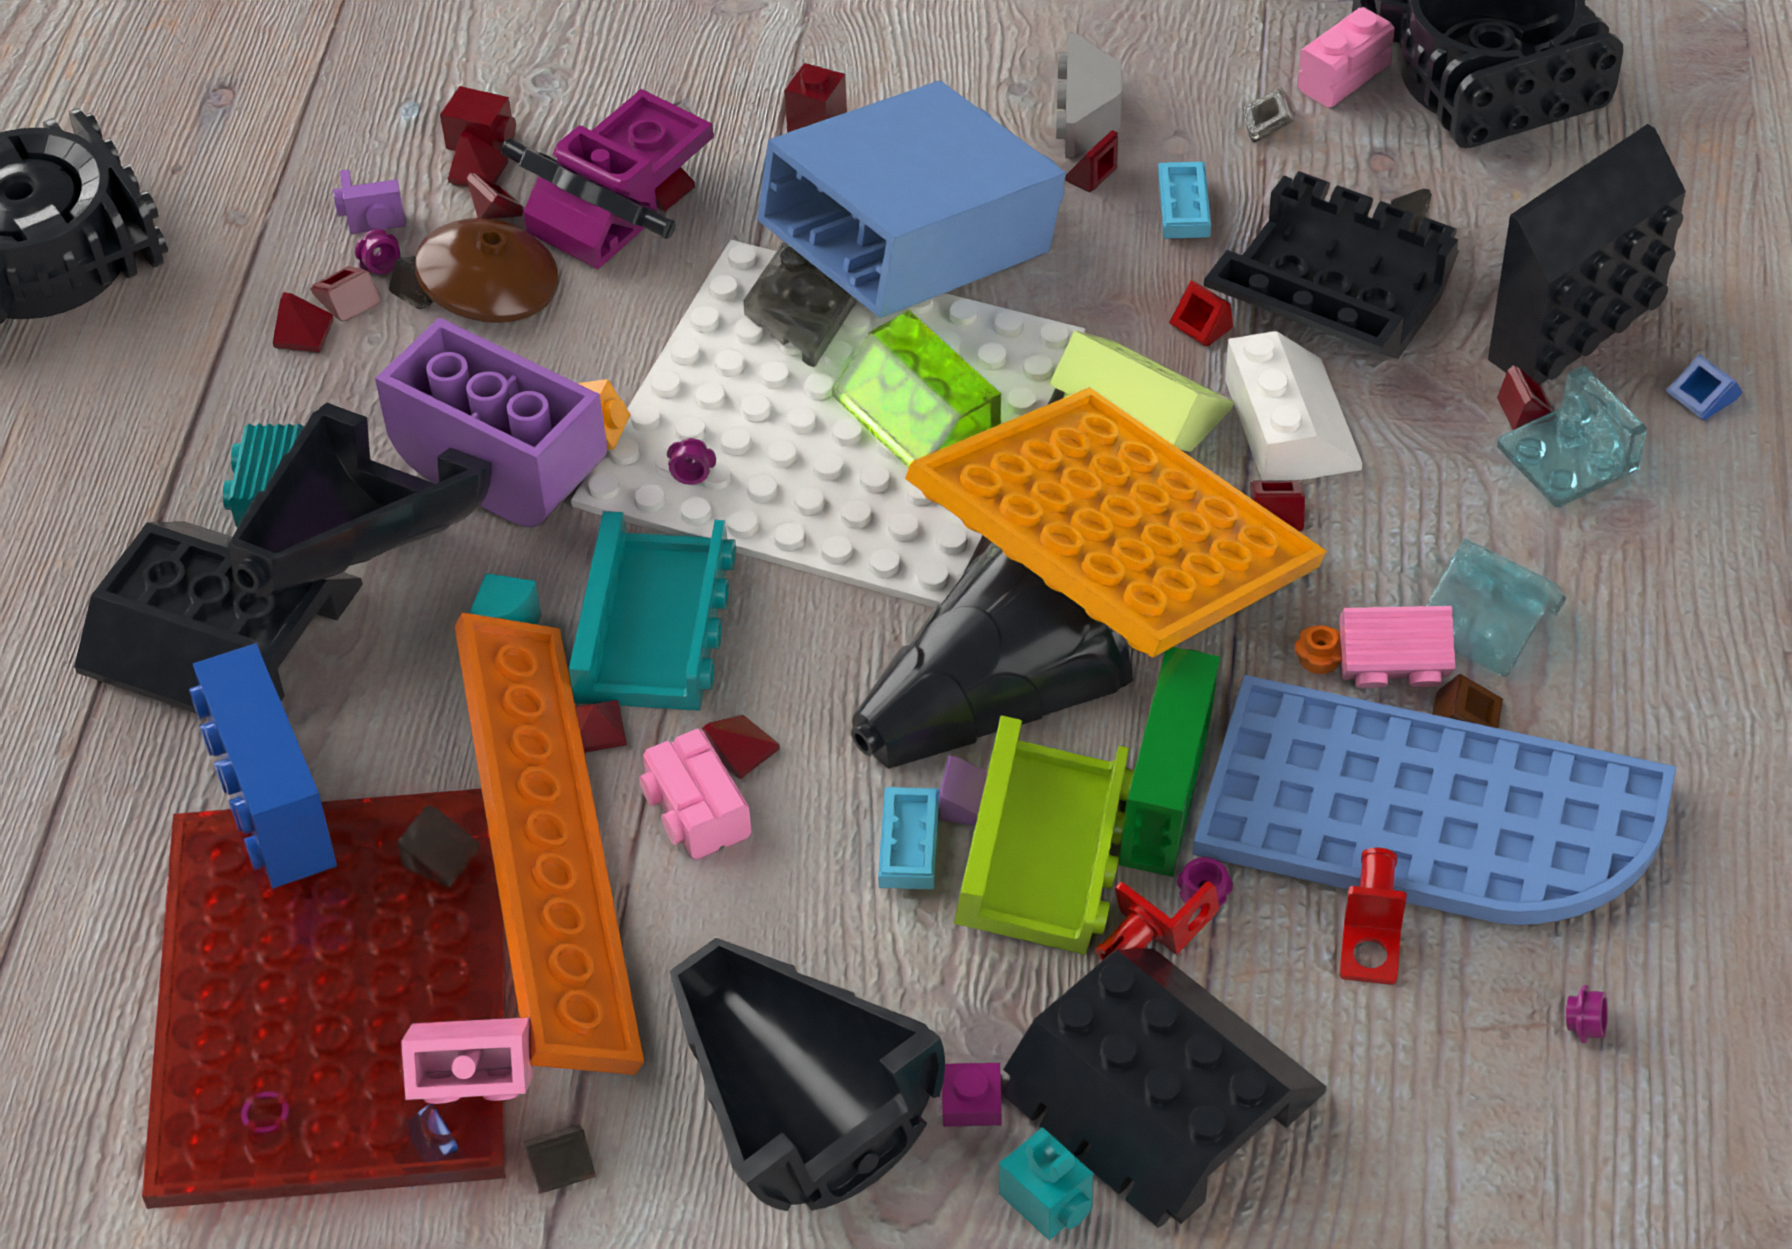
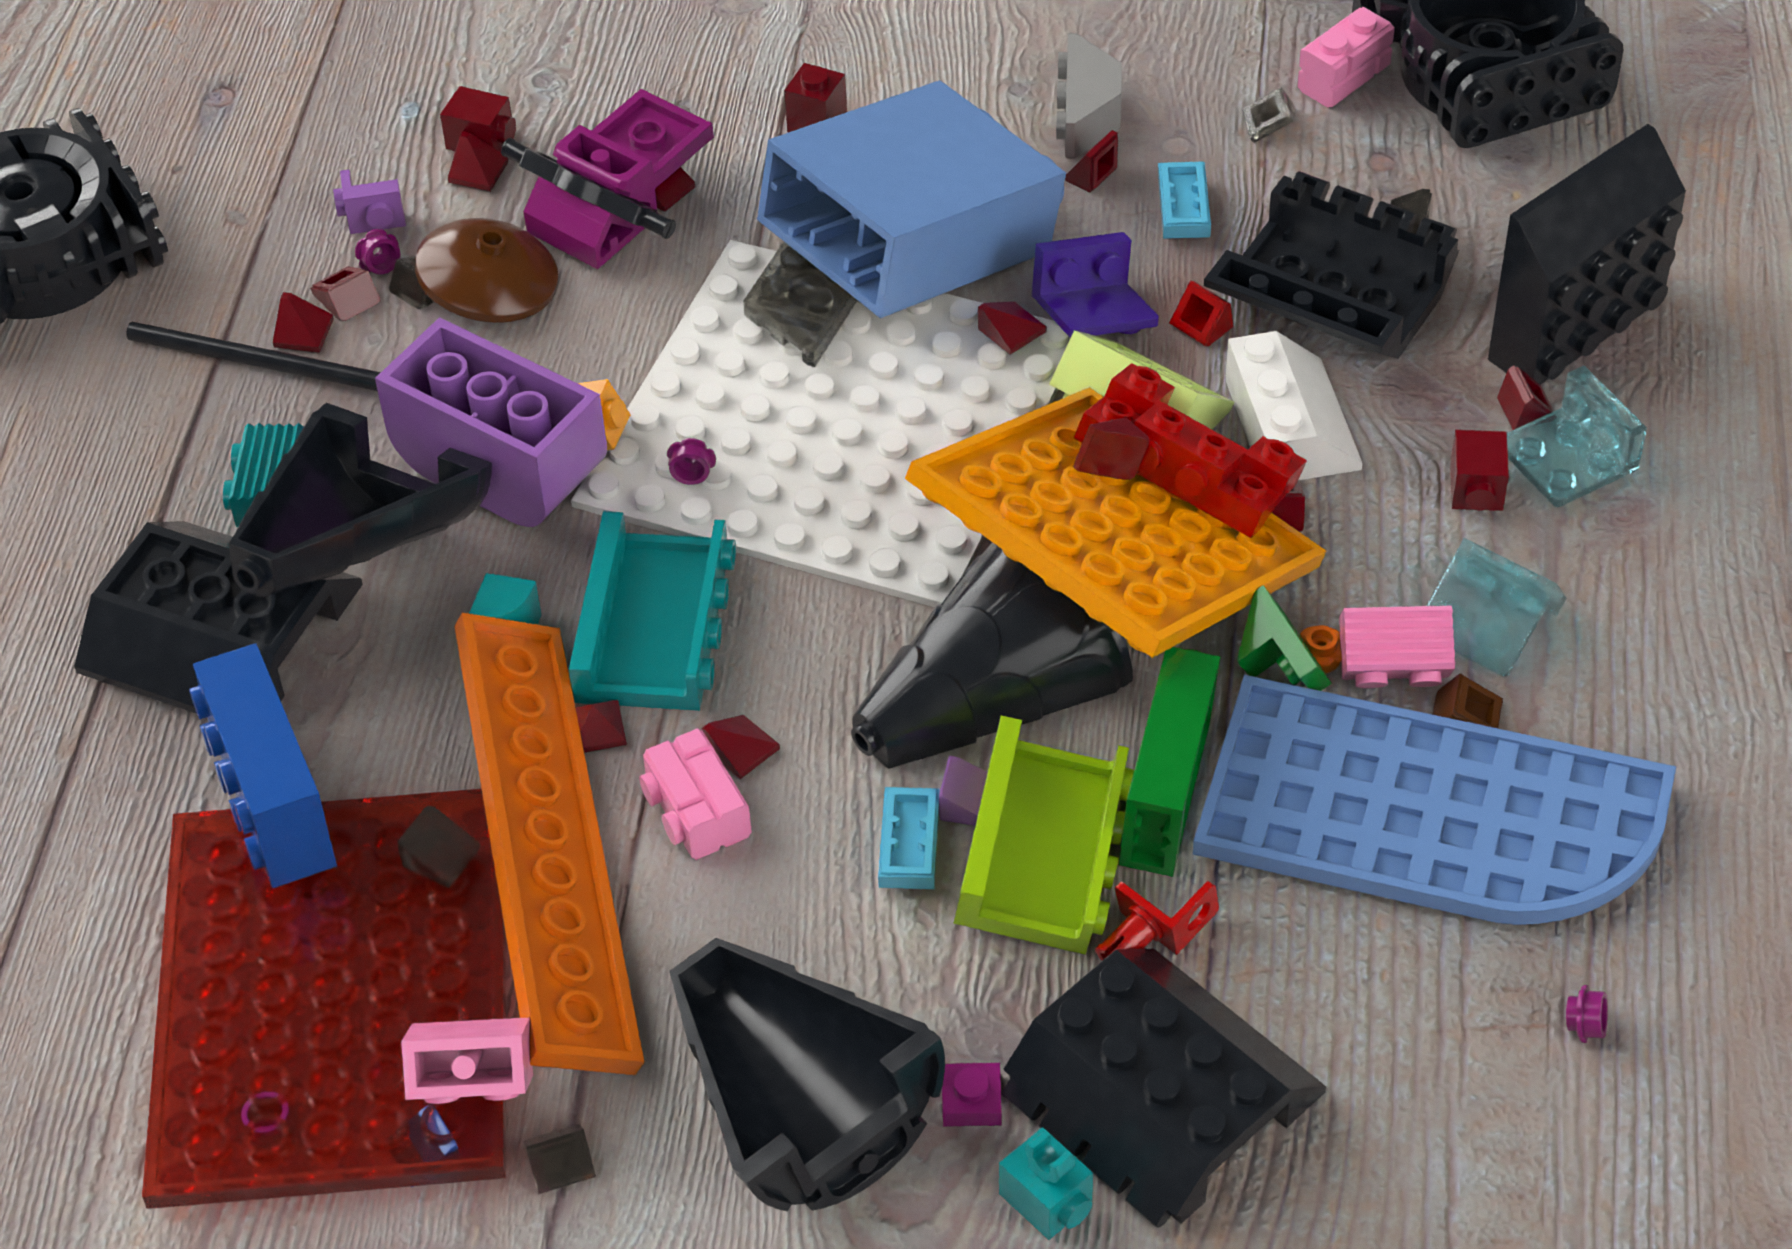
dark red slope [466,173,524,219] -> none
clear neon green slope [832,310,1001,468] -> none
magenta plate [1177,857,1233,909] -> none
red bracket [1339,848,1407,985] -> none
blue slope [1666,354,1743,421] -> none
none -> black bar [126,321,381,391]
none -> dark red slope [978,301,1047,355]
none -> dark purple bracket [1031,232,1159,338]
none -> red bracket [1073,363,1307,538]
none -> dark red slope [1073,417,1150,480]
none -> green slope [1237,585,1332,691]
none -> dark red brick [1450,430,1509,511]

